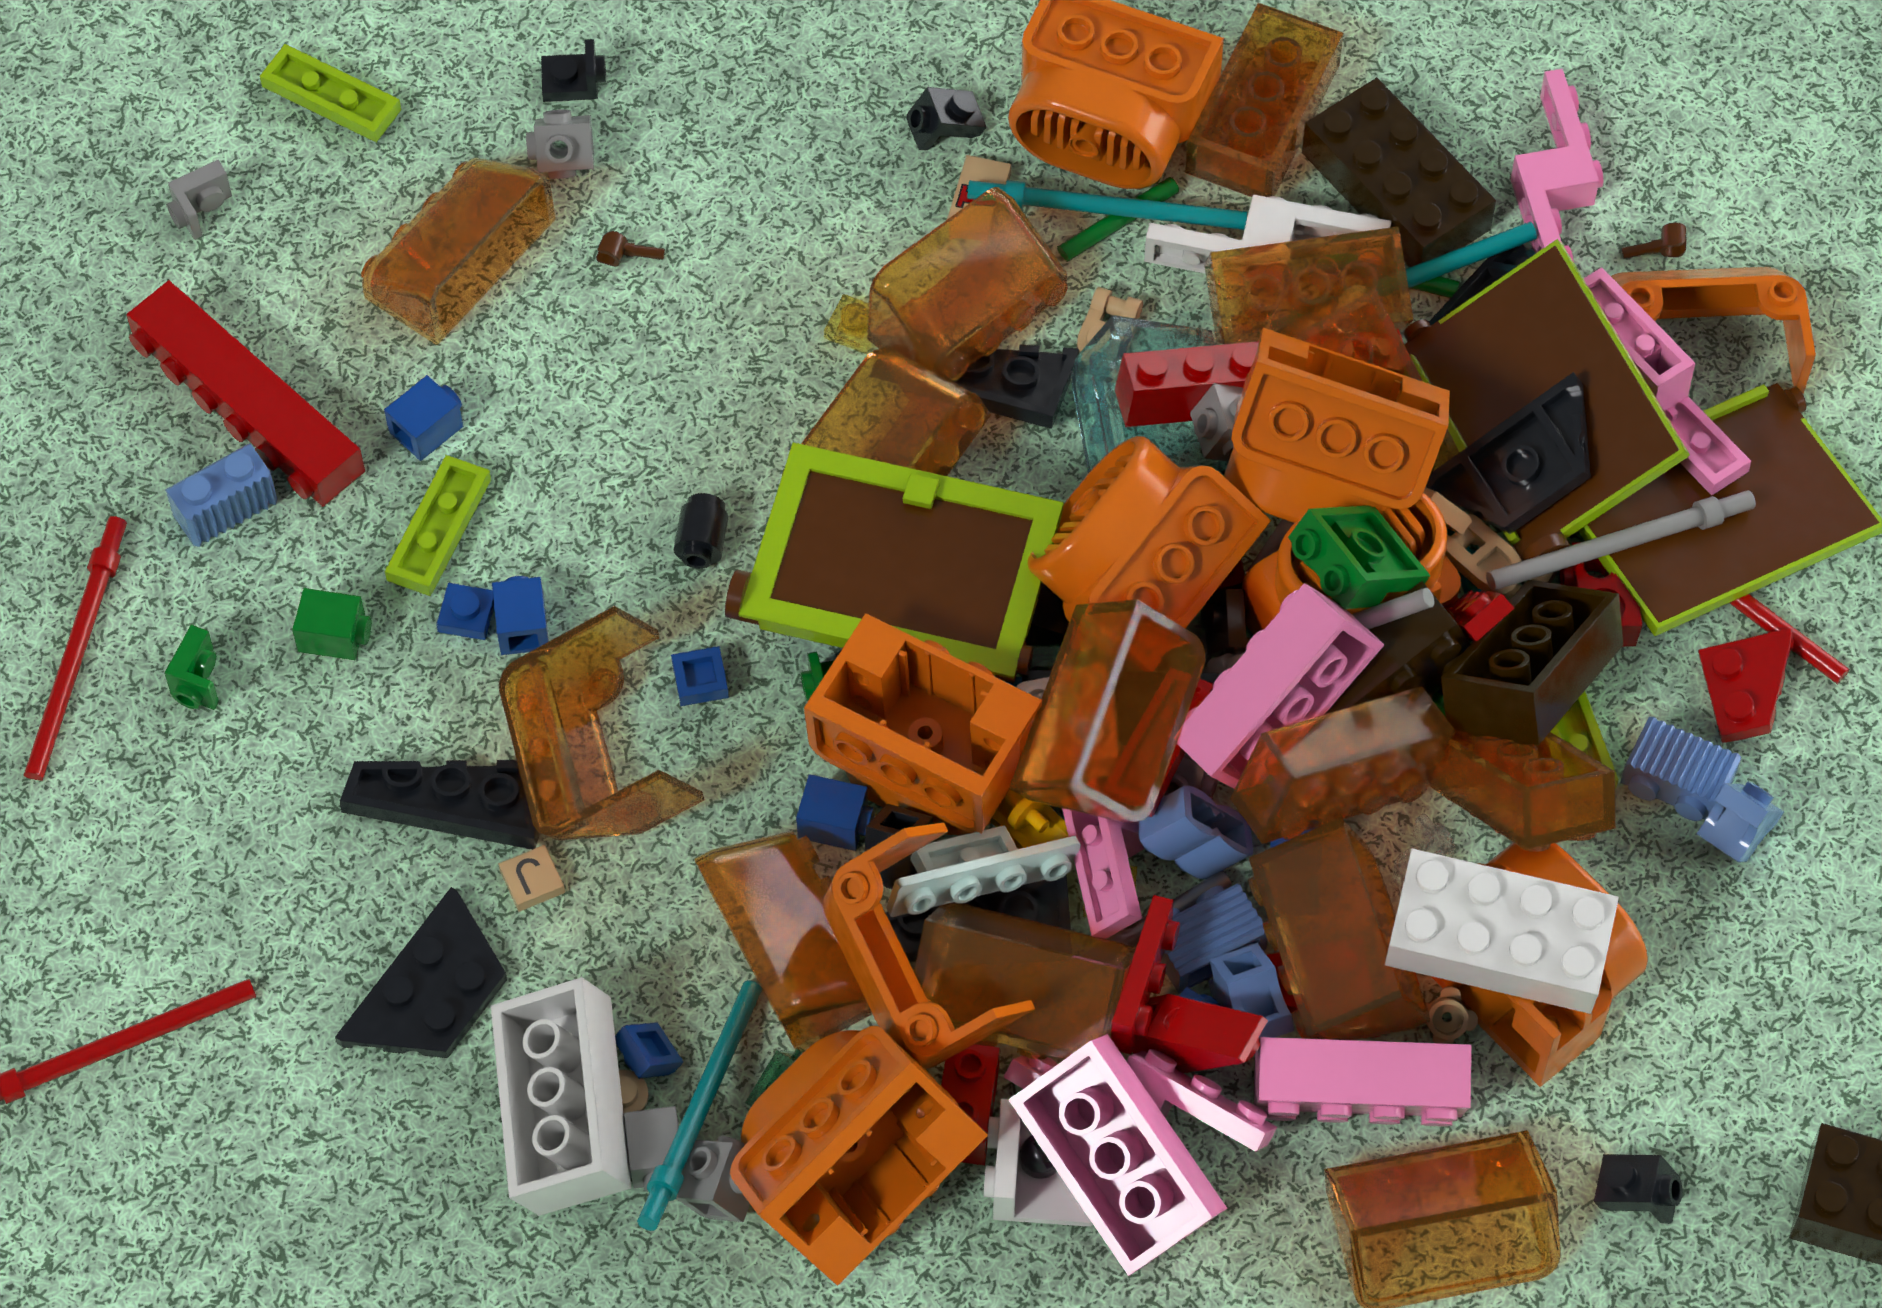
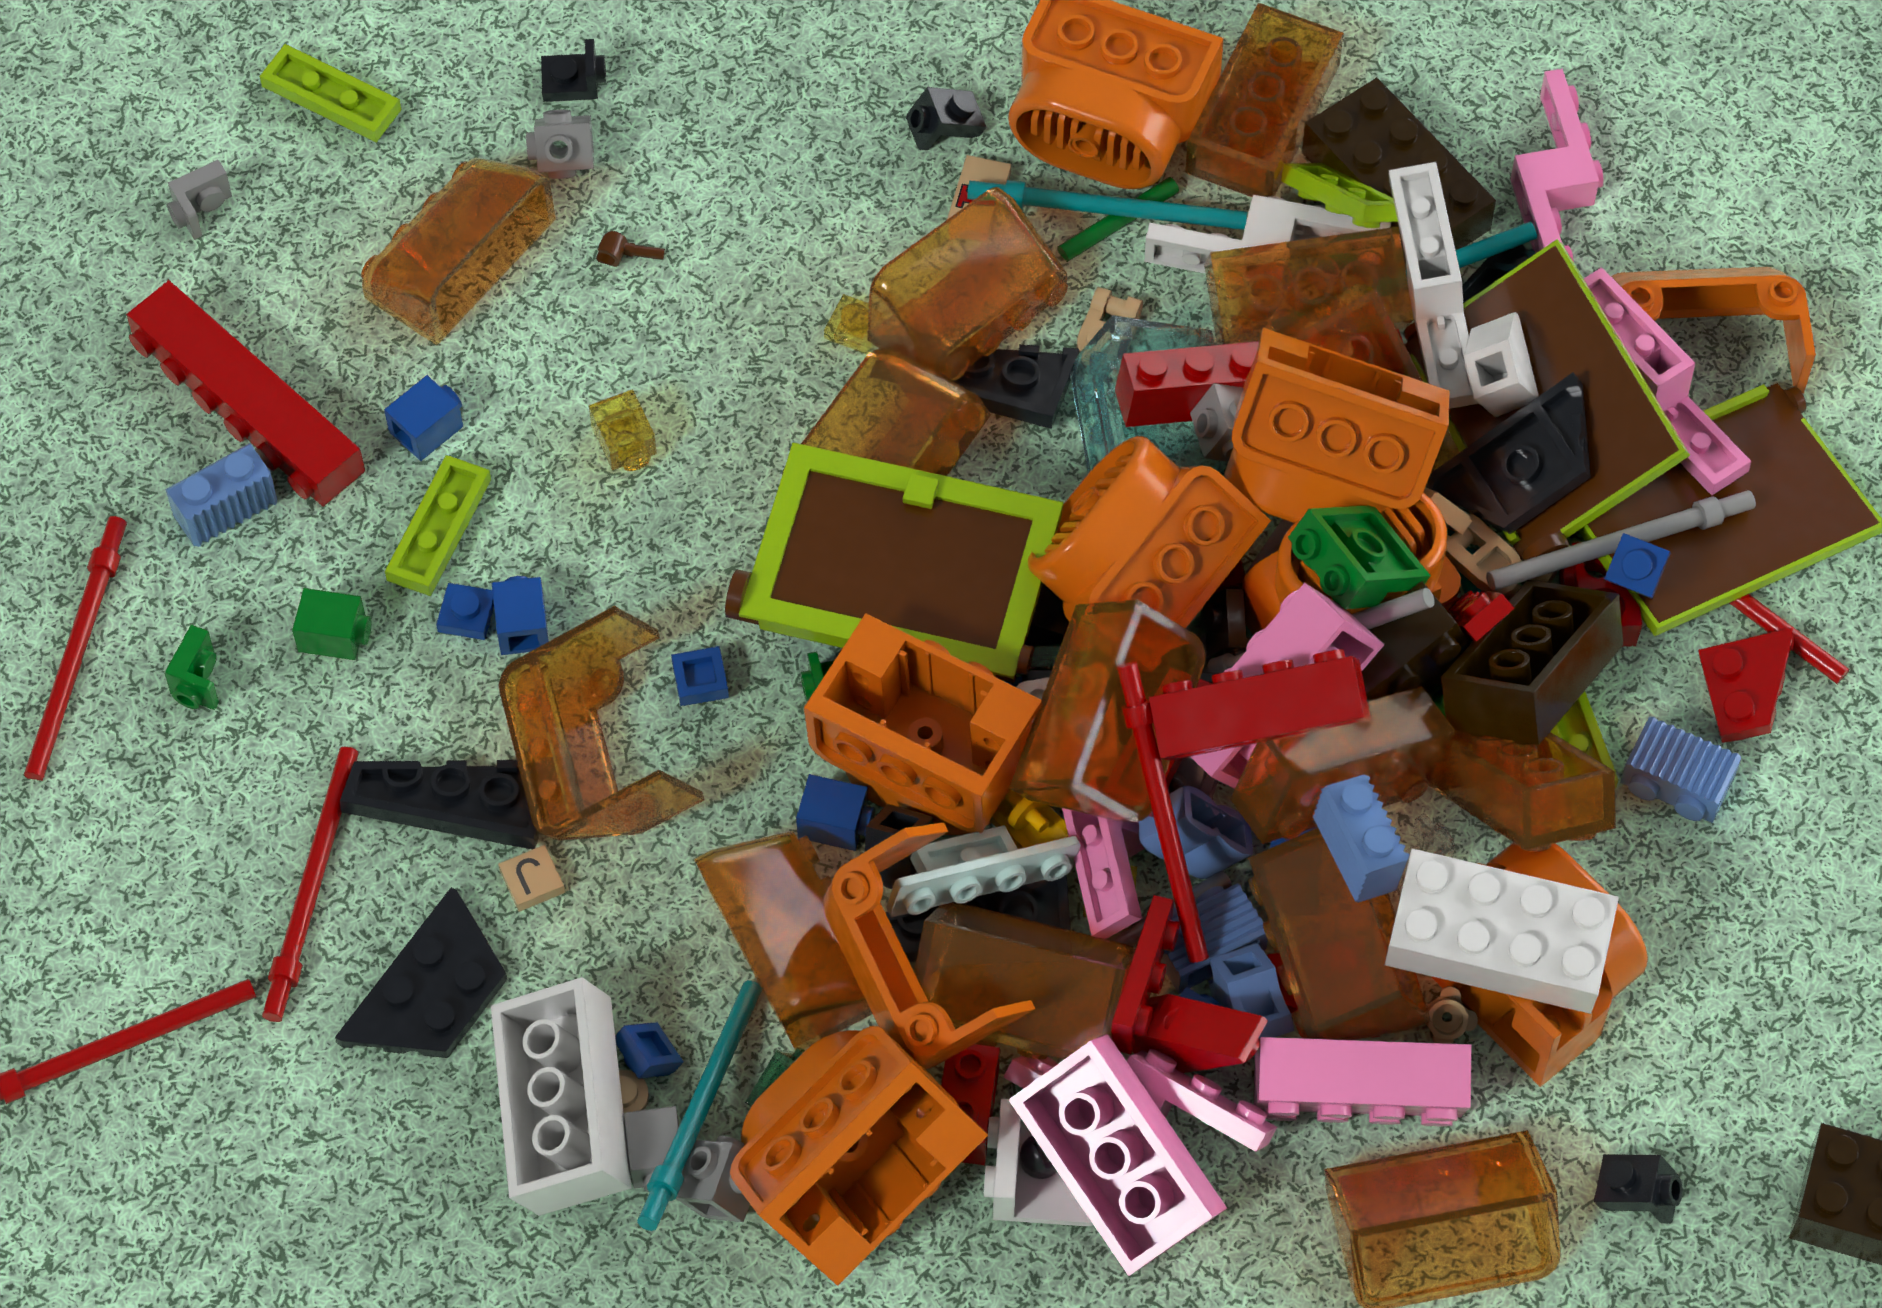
black brick [673,493,728,569] -> none
reddish brown hand [1621,222,1687,259] -> none
medium blue brick [1697,781,1784,862] -> none
none -> red bar [262,746,359,1022]
none -> clear yellow brick [588,389,657,471]
none -> red bar [1117,661,1209,963]
none -> red brick [1149,649,1371,761]
none -> lime plate [1281,163,1398,228]
none -> medium blue brick [1313,774,1410,902]
none -> white bracket [1389,162,1479,409]
none -> white slope [1464,312,1539,417]
none -> blue brick [1604,533,1671,599]

